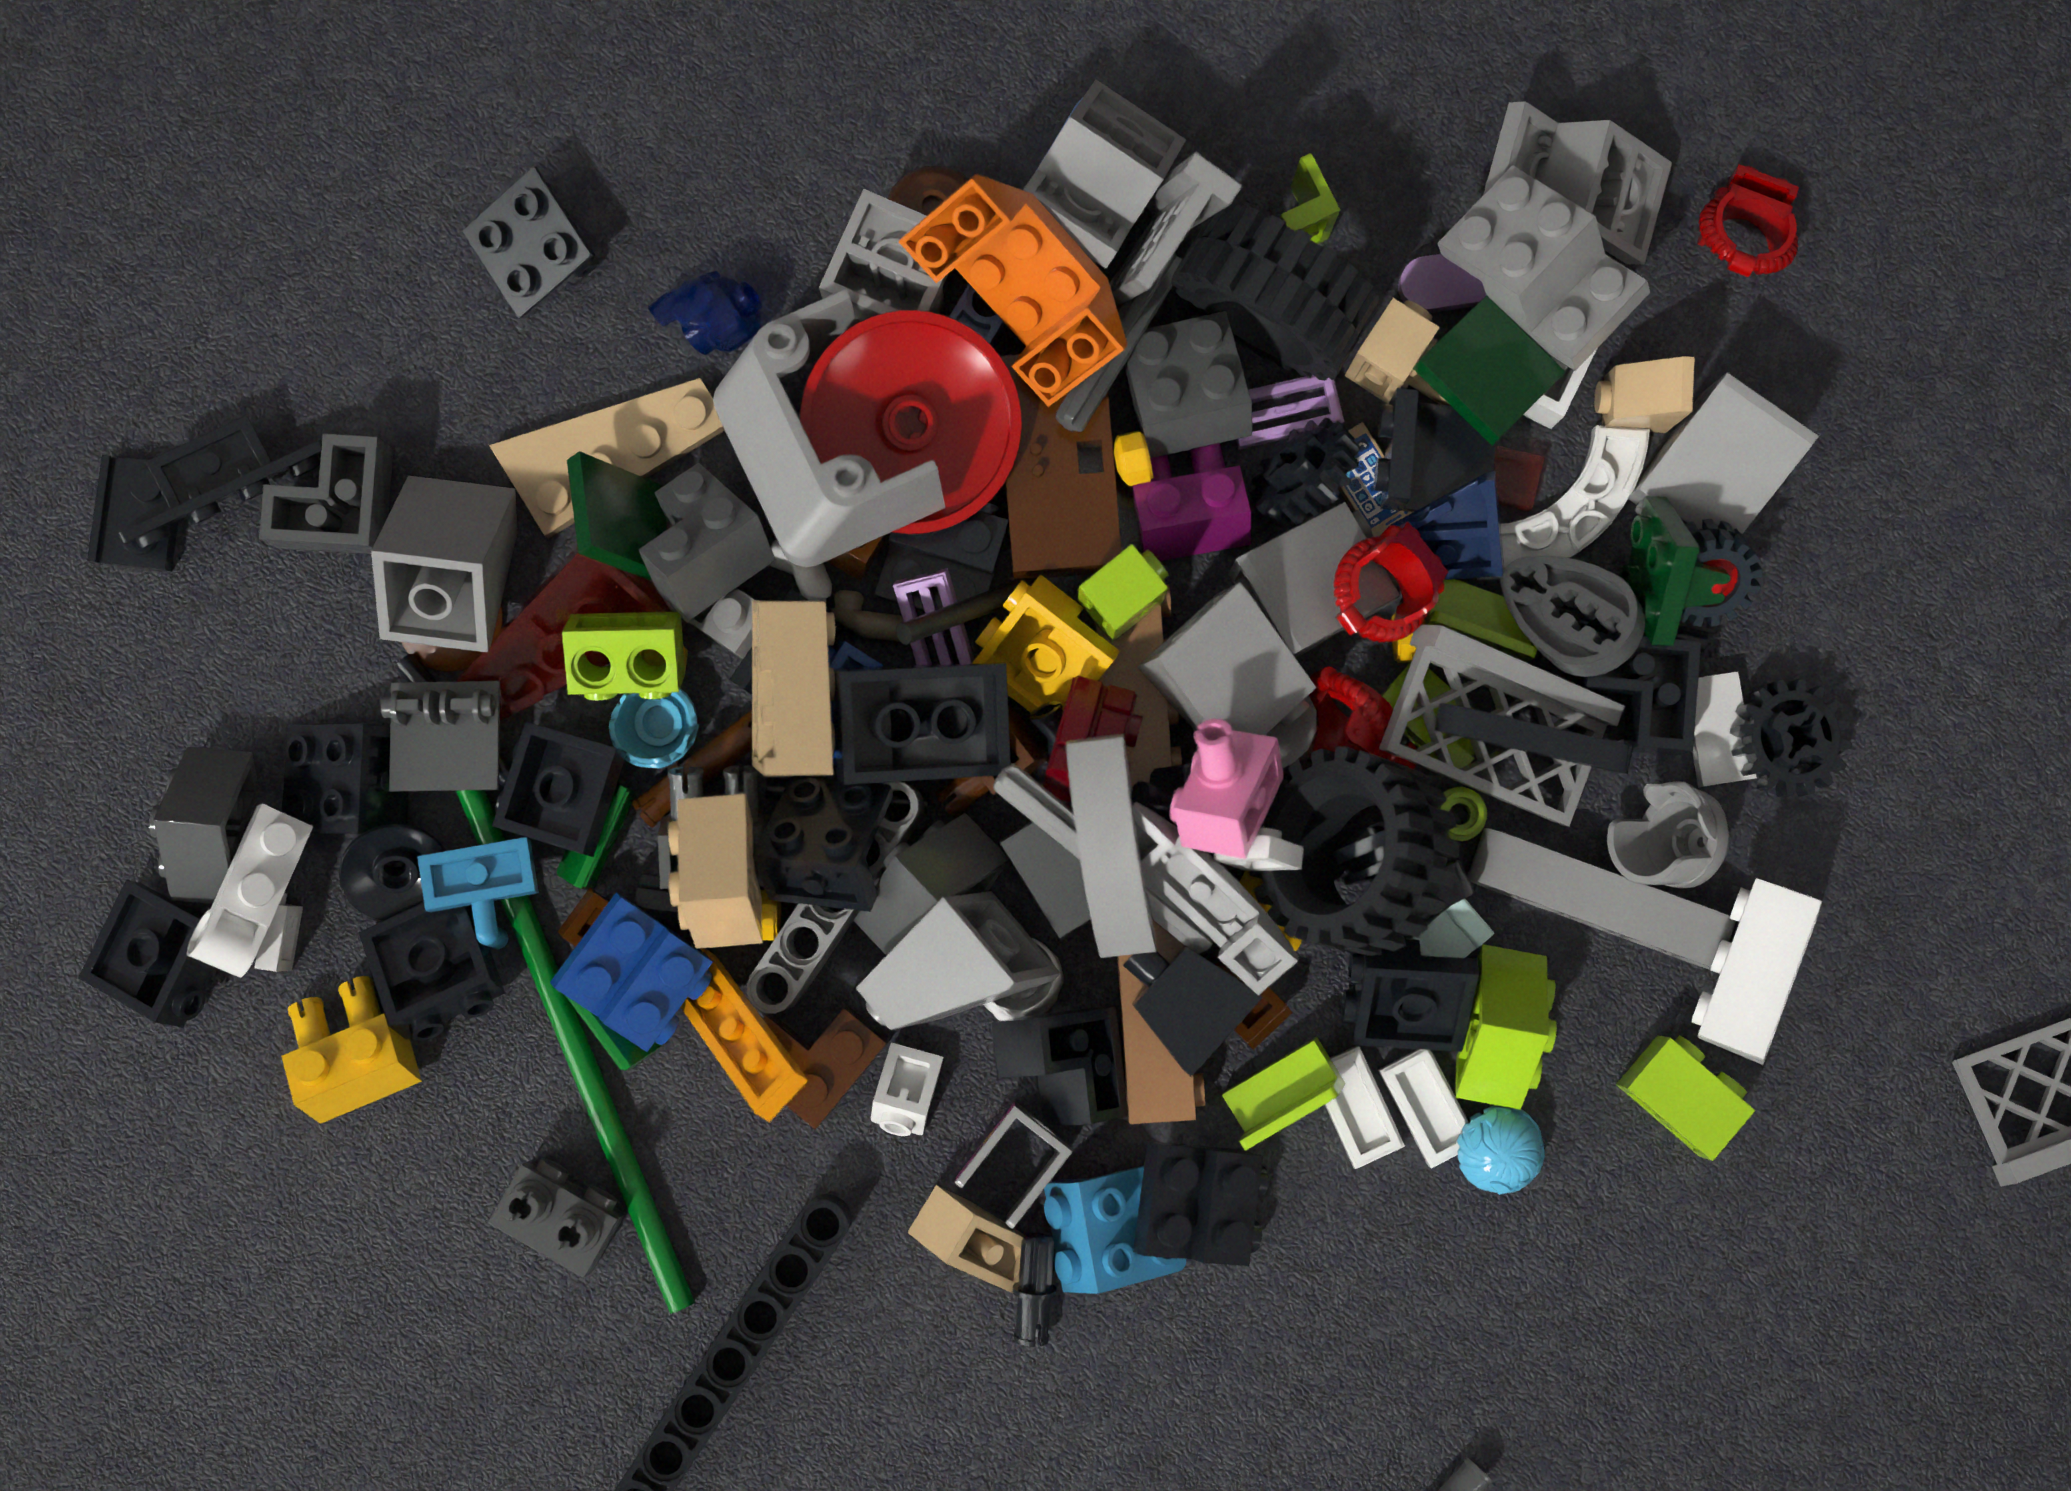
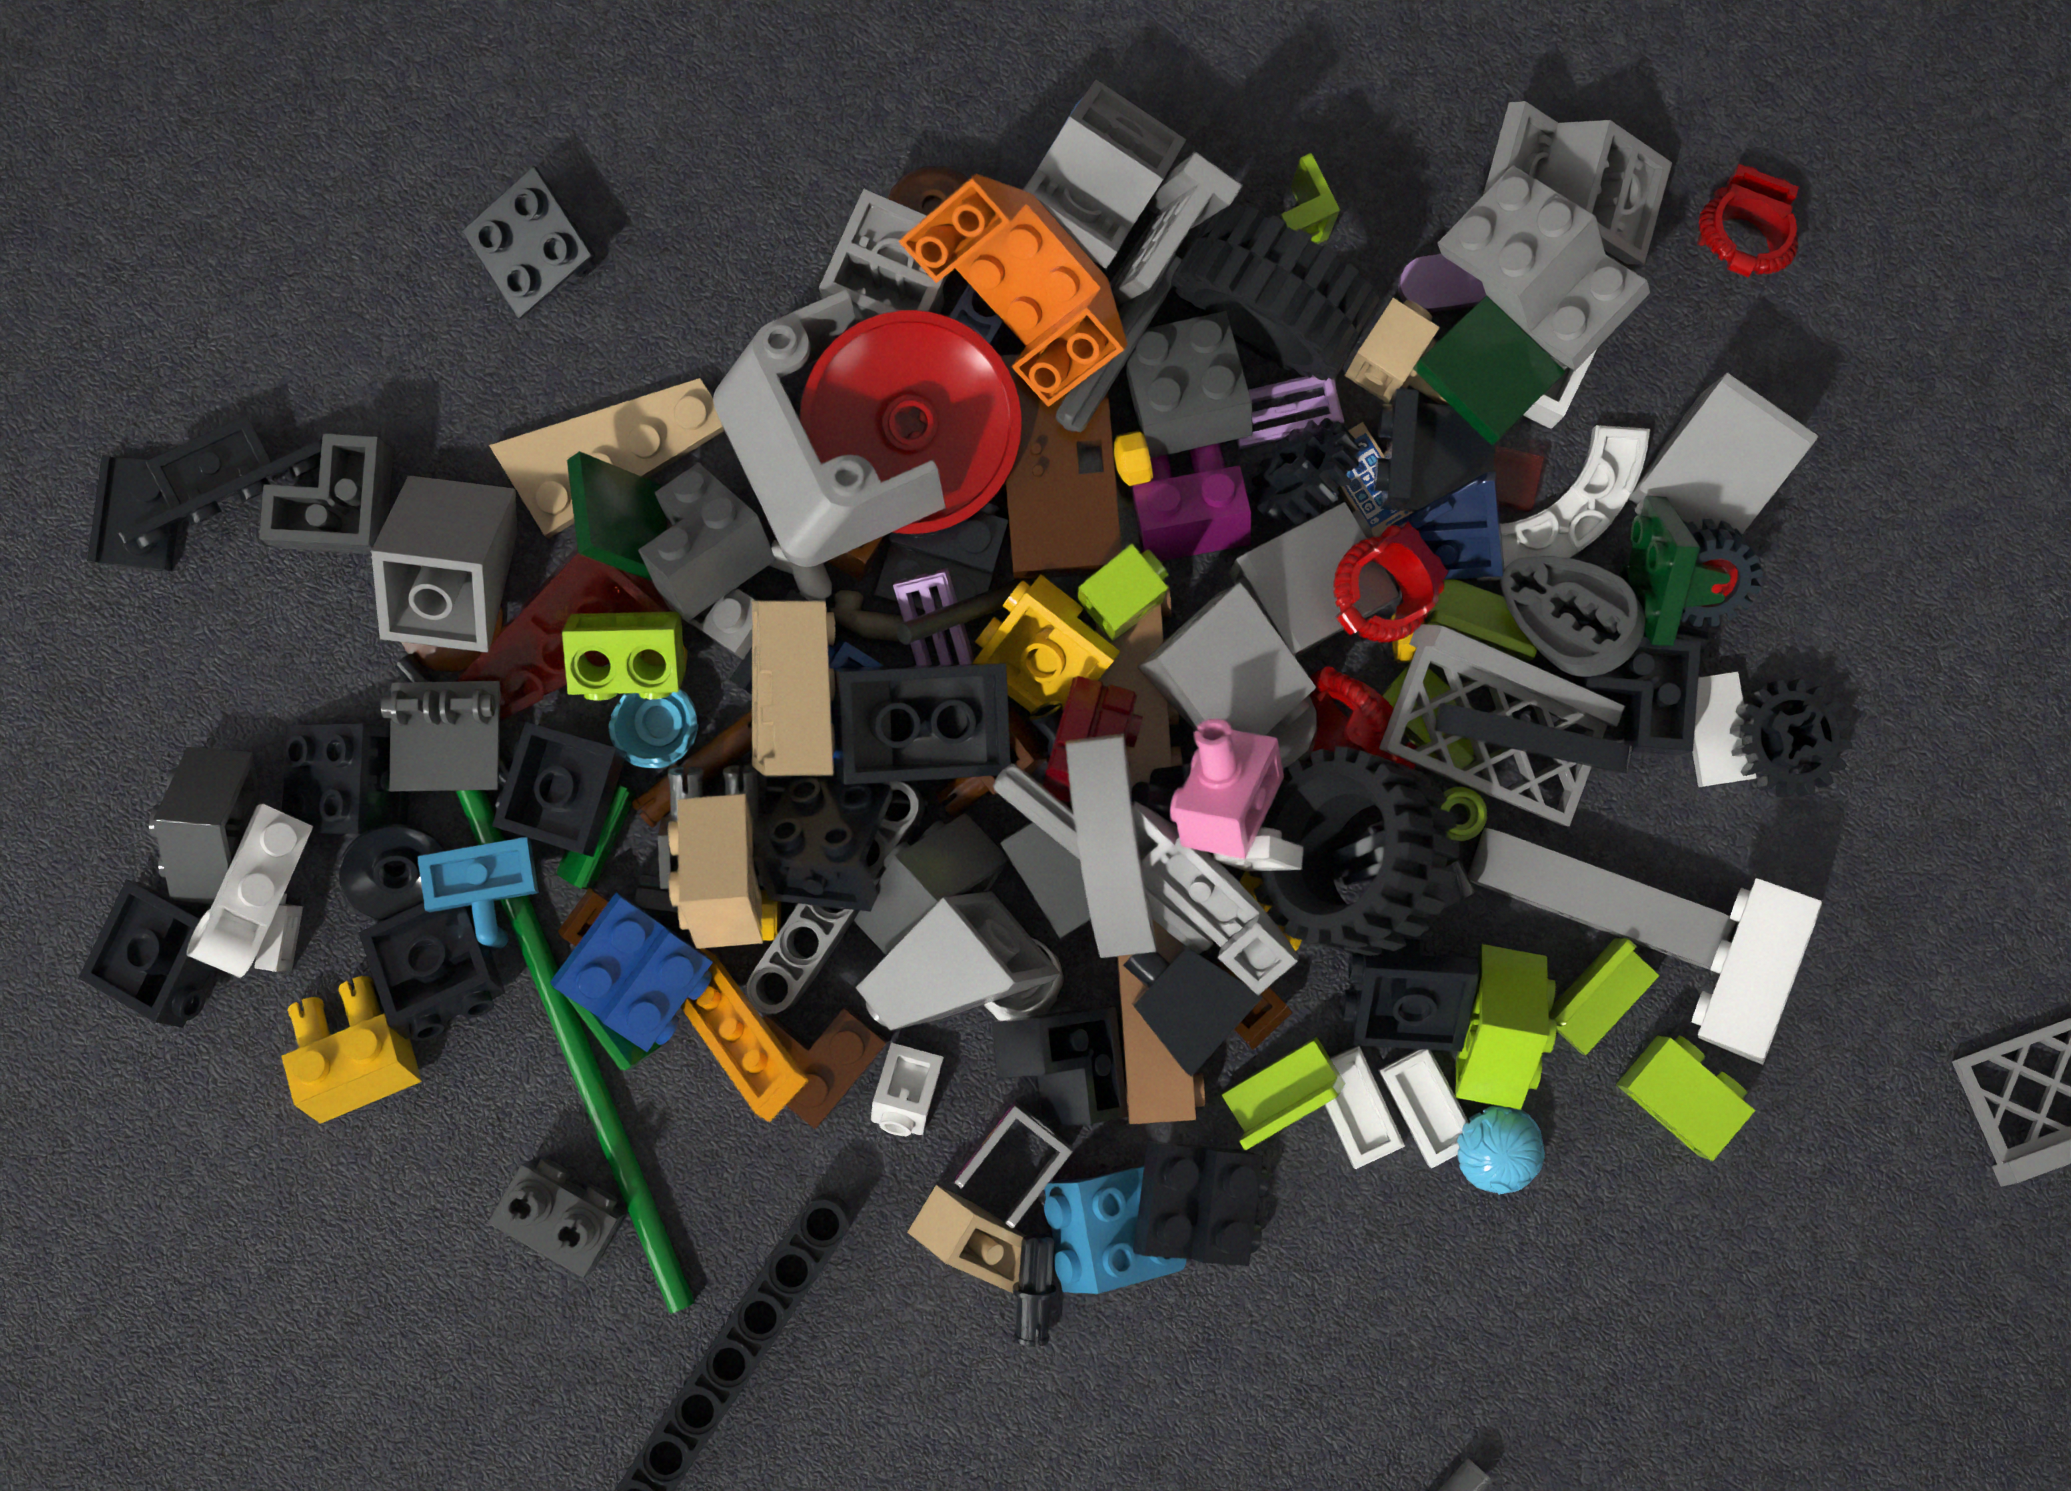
clear blue head [648,271,762,355] -> none
light aqua piece [1406,899,1494,958] -> none
tan slope [1594,356,1695,433] -> none
light grey helmet [1607,781,1730,888] -> none
none -> lime panel [1548,938,1660,1055]

